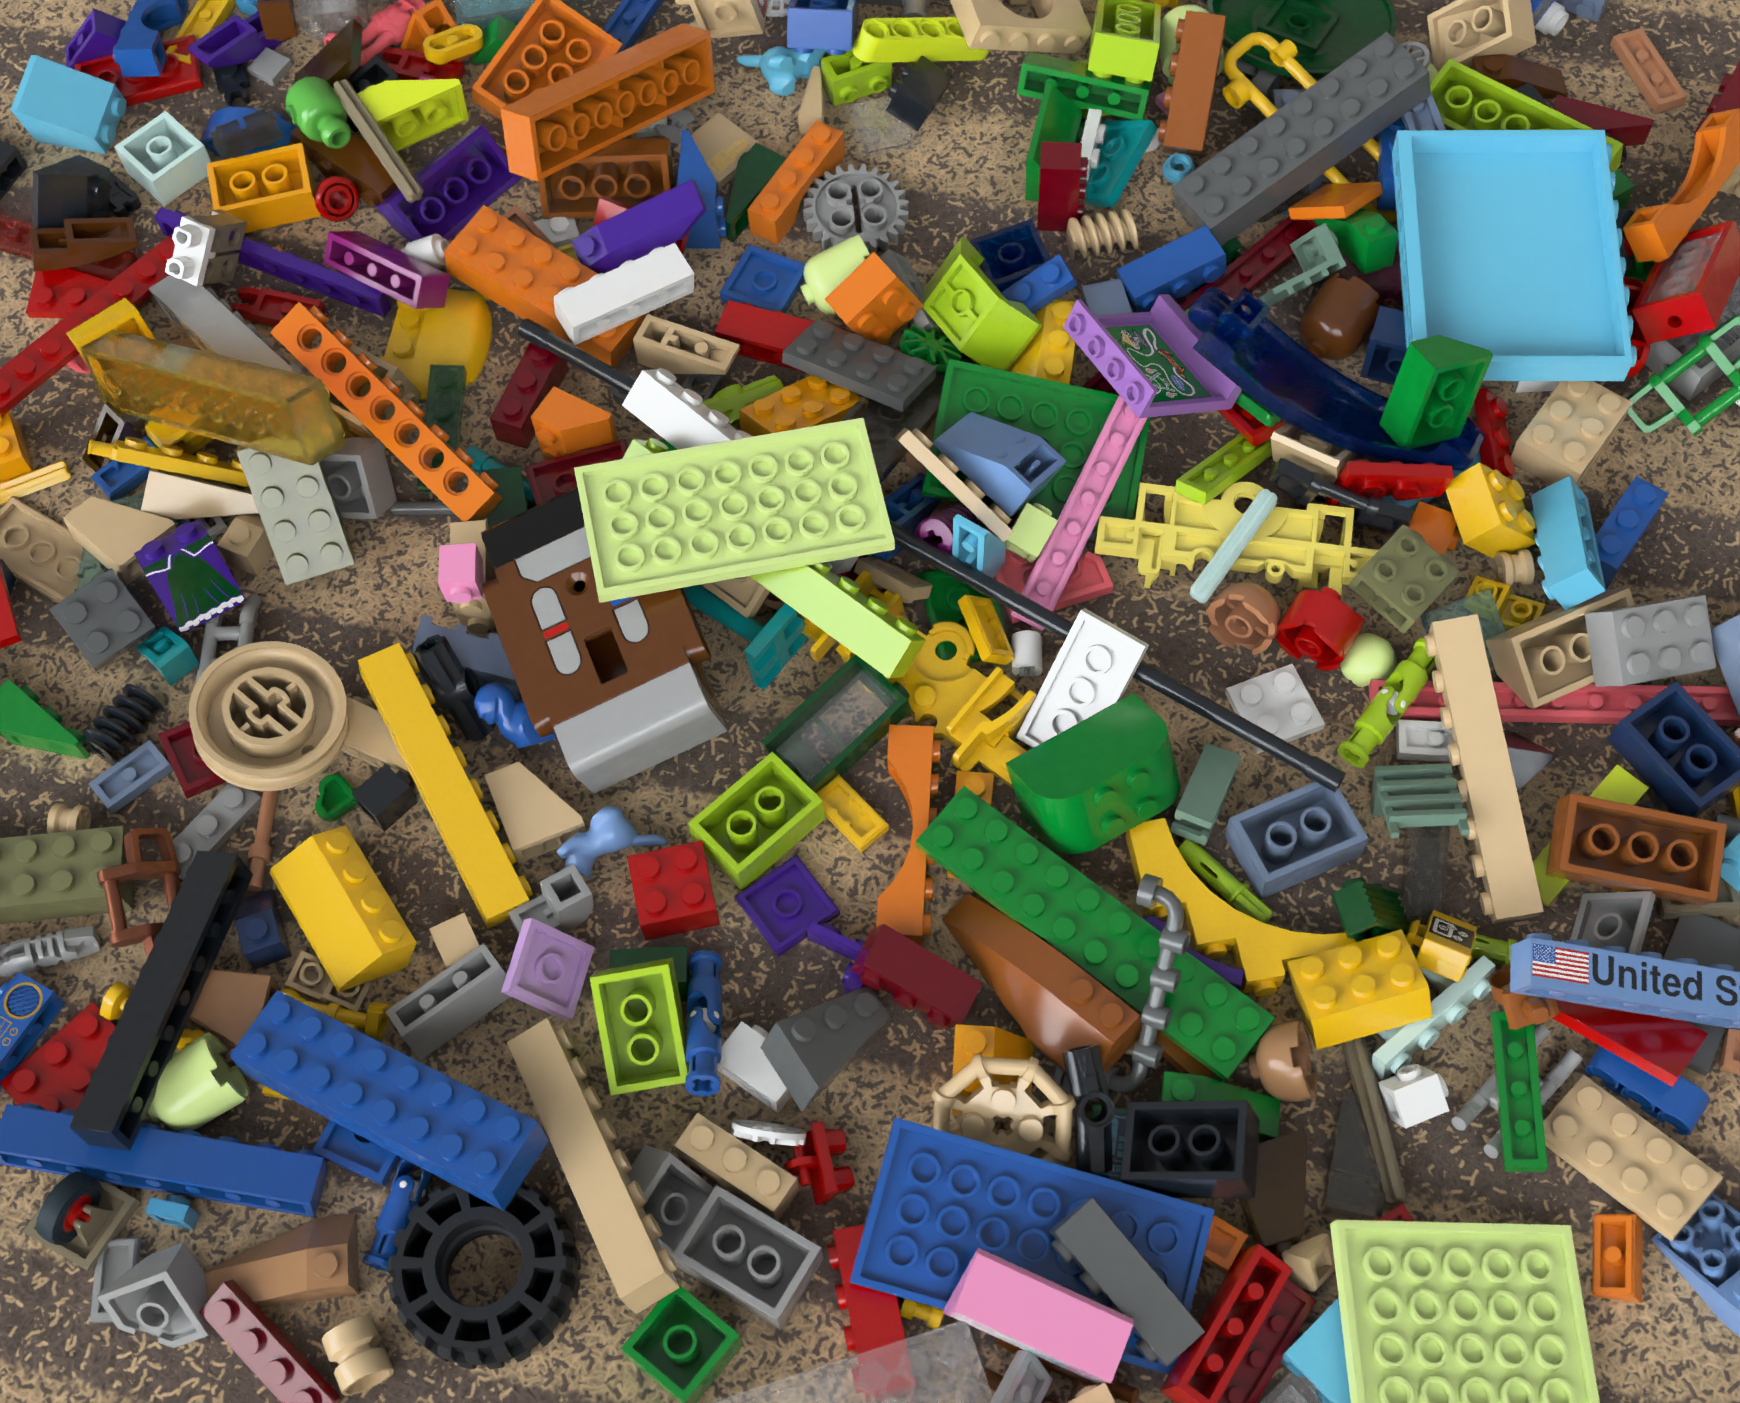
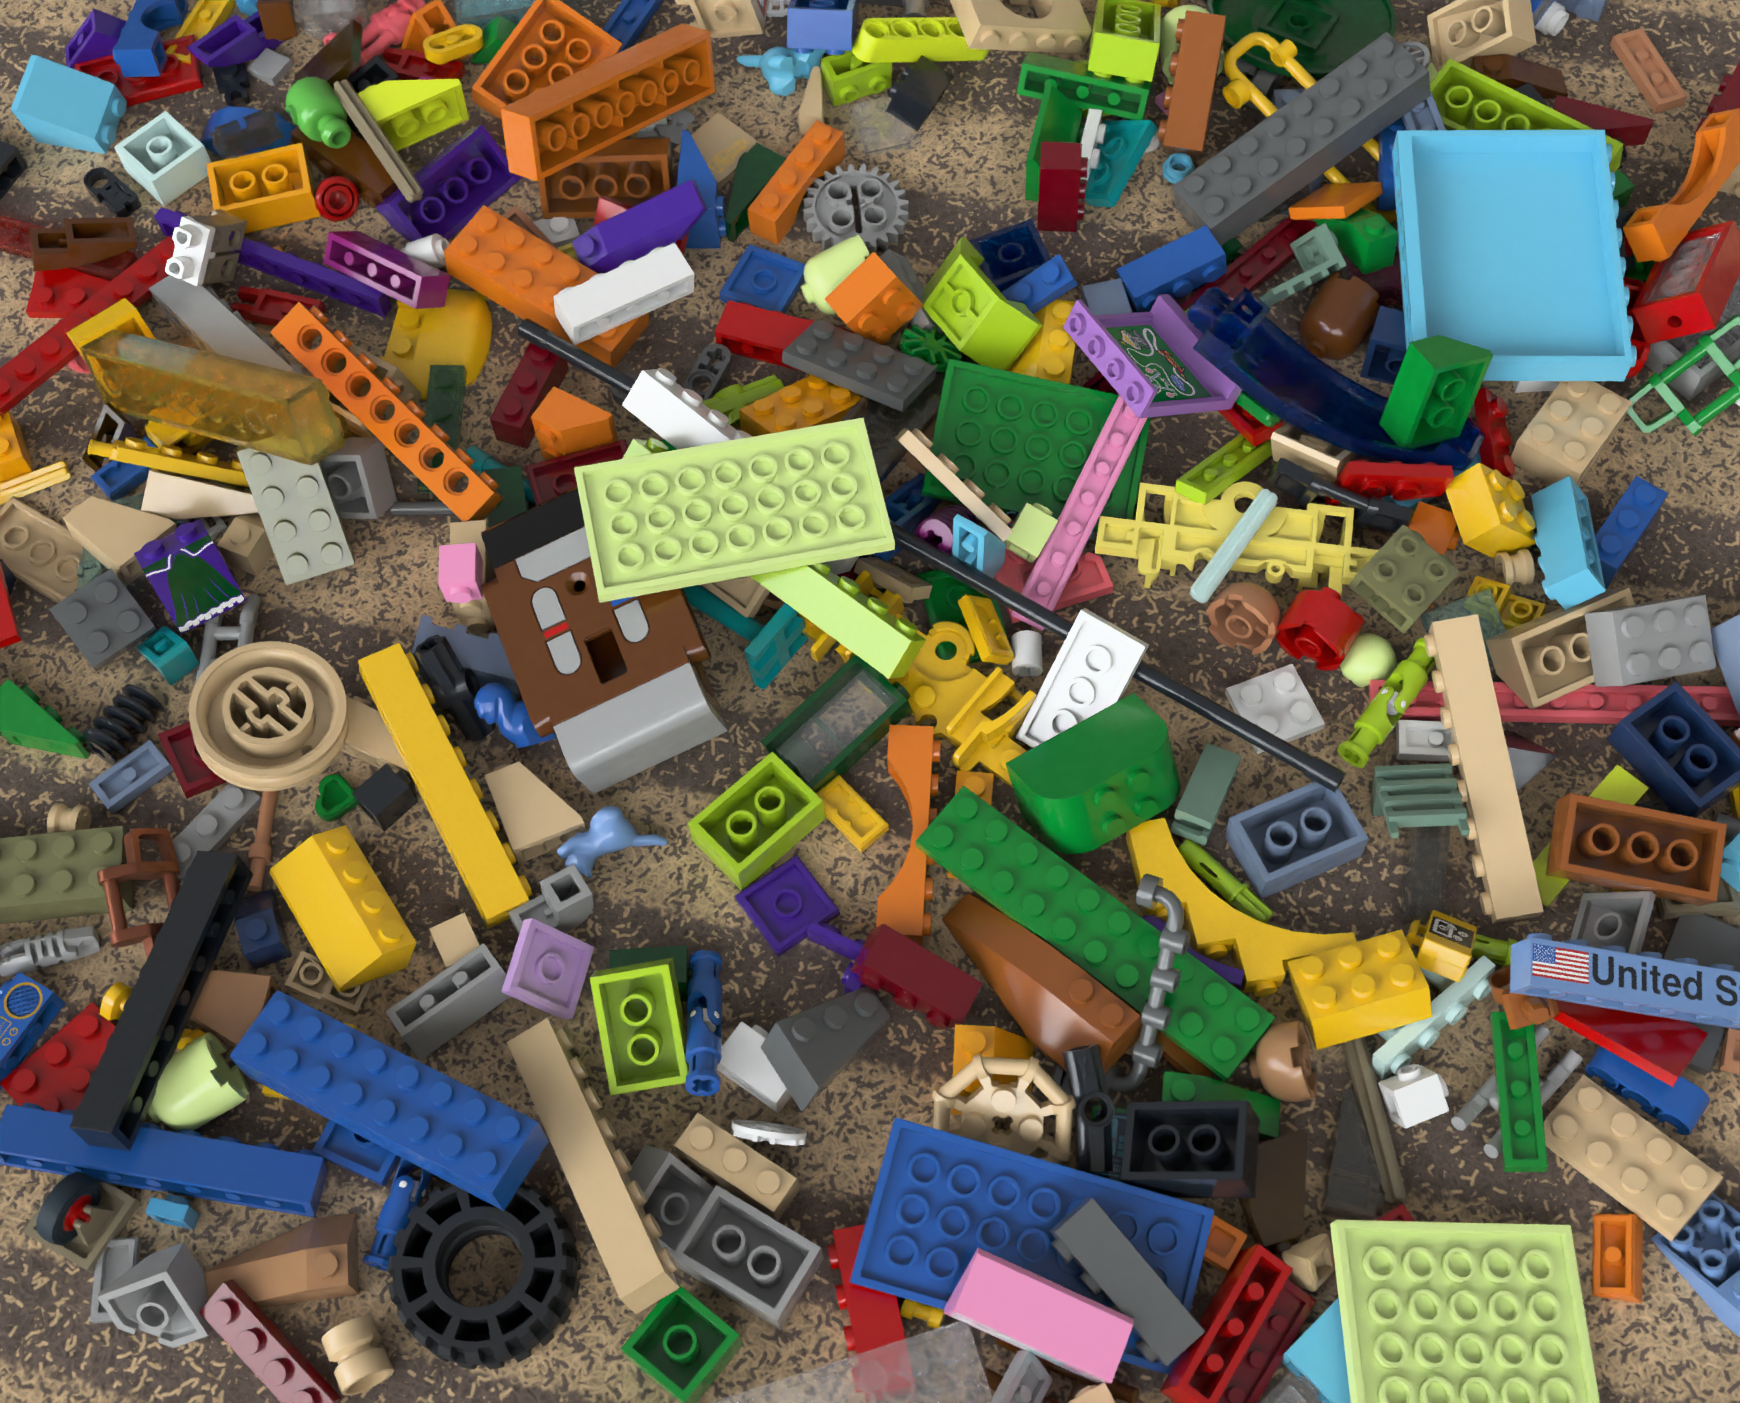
black slope [33,155,110,228] -> none
yellow piece [280,988,391,1040] -> none
red brick [627,840,720,941] -> none
tan slope [633,314,740,375] -> none
red hips [784,1121,855,1205] -> none
medium blue slope [933,412,1066,517] -> none
tan piece [1066,208,1139,260] -> none
dark green brick [1331,877,1410,941] -> none

